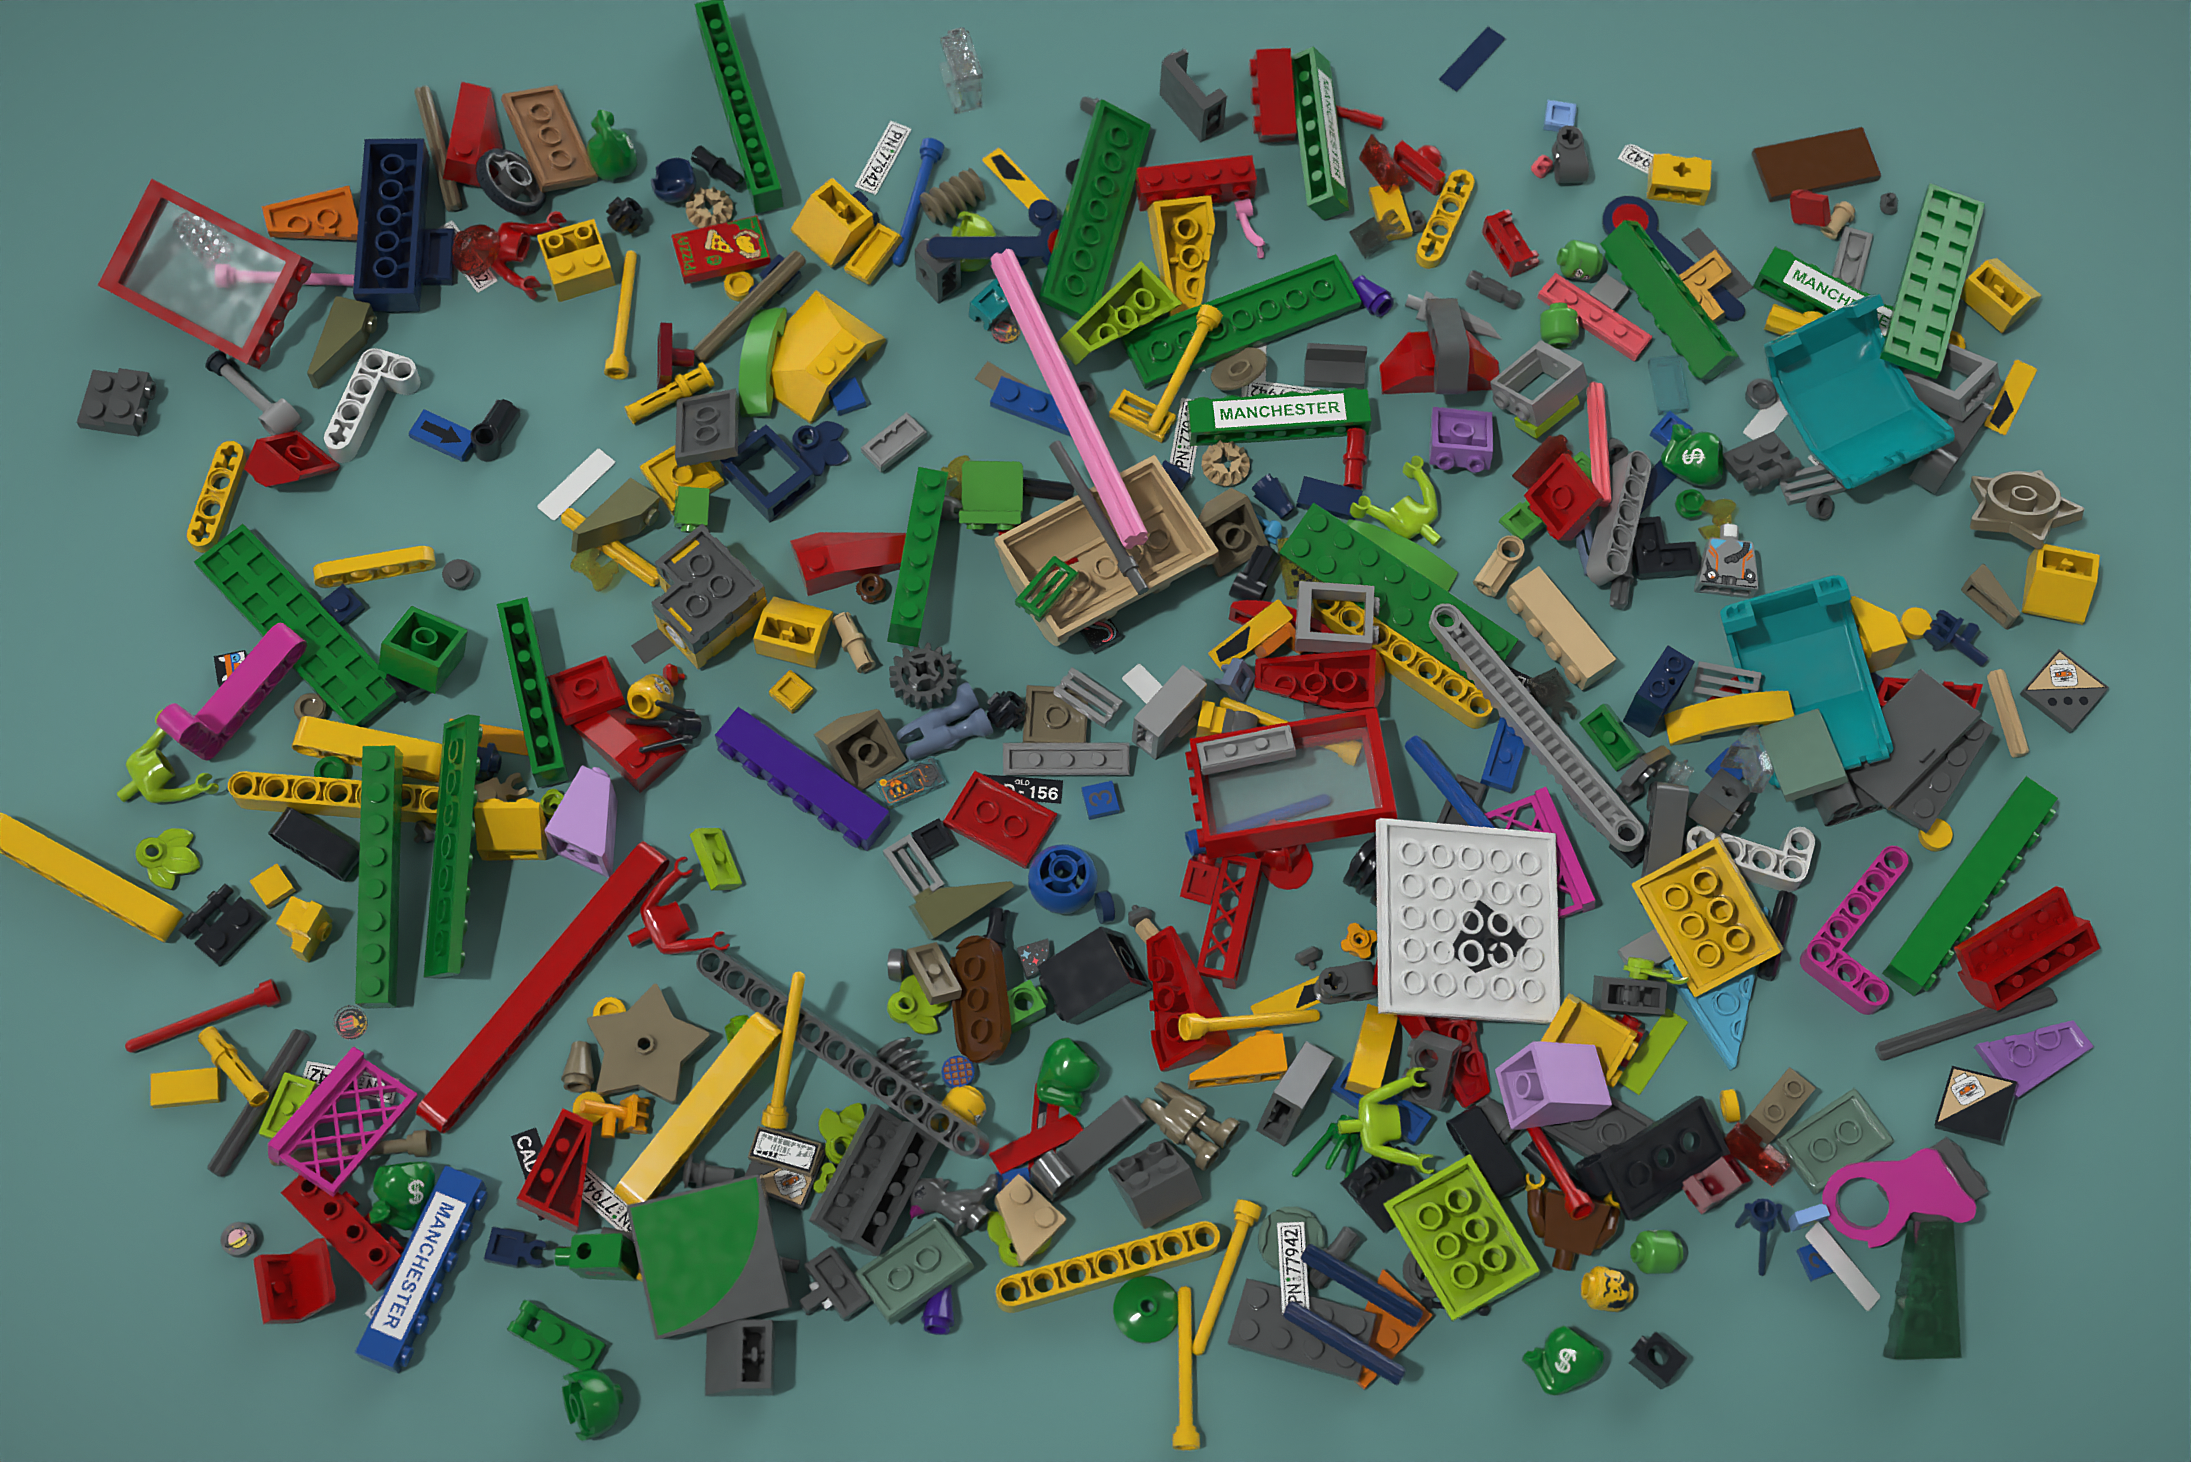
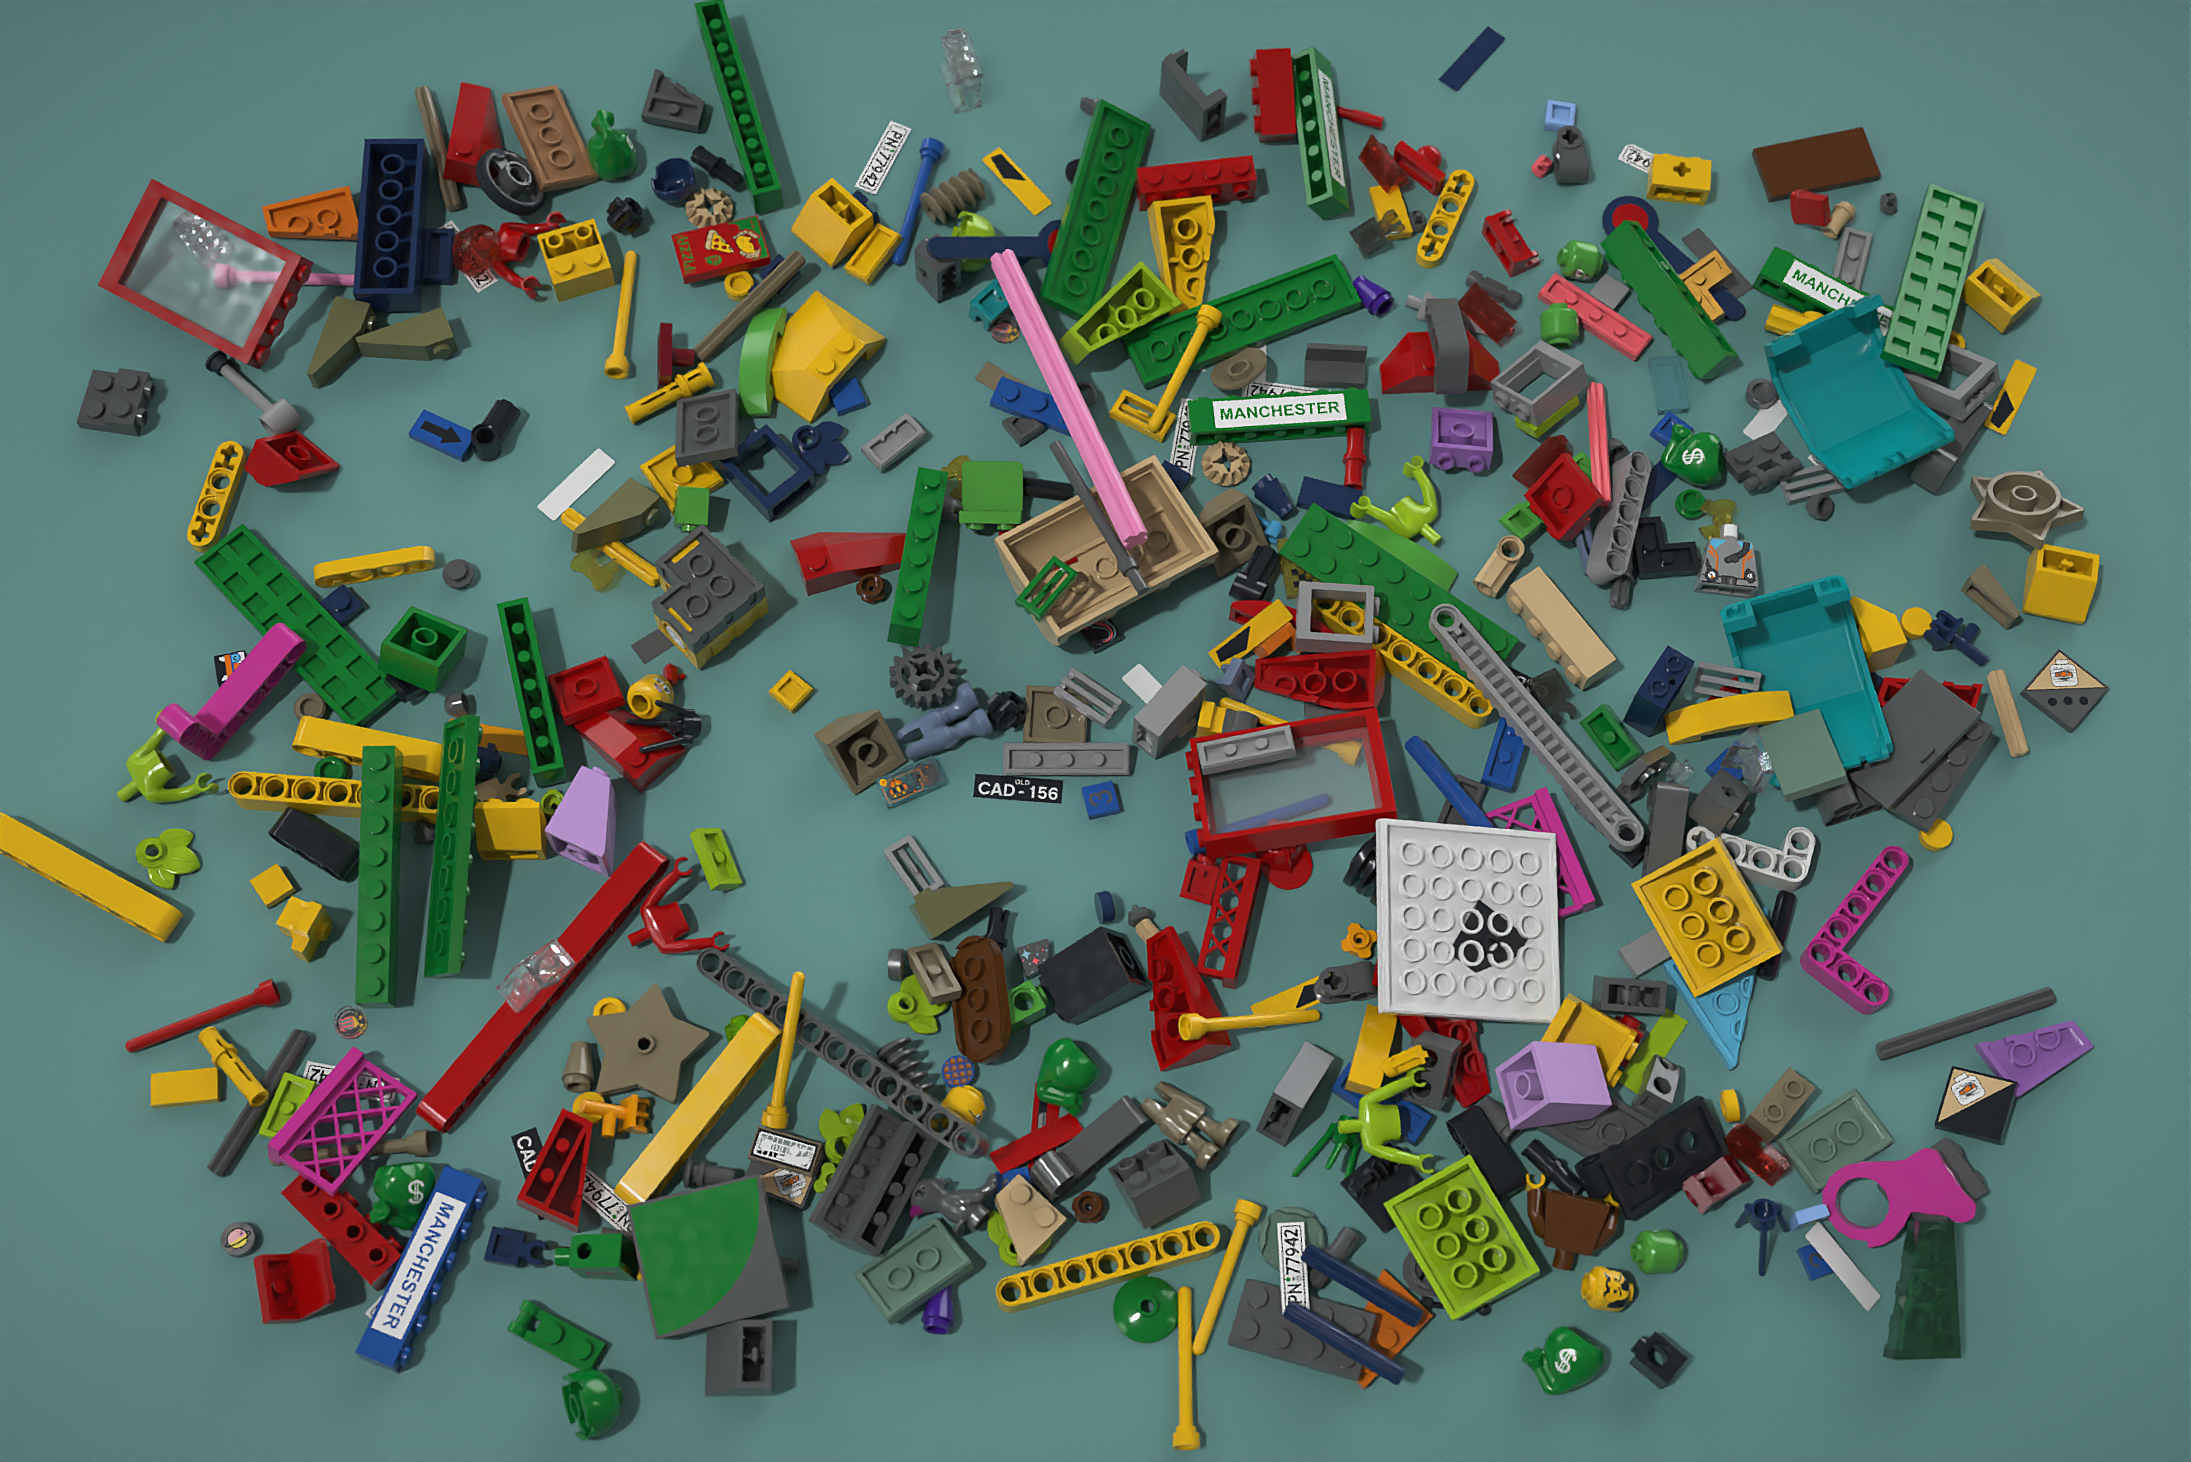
black plate [178,883,266,967] -> none
white beam [324,348,421,463] -> none
dark purple brick [715,707,891,851] -> none
yellow slope [753,596,834,669] -> none
dark grey hinge [799,1246,871,1321] -> none
tan pin [832,612,876,673] -> none
black tile [911,818,955,861] -> none
red tile [943,770,1057,869] -> none
dark blue plate [1028,199,1057,228] -> none
blue wheel [1028,844,1098,914] -> none
light orange slope [1188,1030,1288,1089] -> none
bright pink piece [1234,199,1265,259] -> none
dark grey rock [1295,946,1319,970] -> none
red piece [1526,1126,1595,1221] -> none
lime plate [1623,957,1689,985] -> none
green brick [1882,776,2058,996] -> none
red brick [1954,886,2100,1011] -> none
none -> olive slope [356,307,458,361]
none -> dark grey hinge [444,691,470,717]
none -> clear slope [496,939,576,1013]
none -> dark grey wing [641,69,706,132]
none -> dark grey tile [1002,416,1044,447]
none -> reddish brown plate [1072,1191,1104,1223]
none -> yellow piece [1382,1045,1428,1078]
none -> clear red hinge [1458,282,1517,344]
none -> dark grey leg [1630,1054,1680,1121]

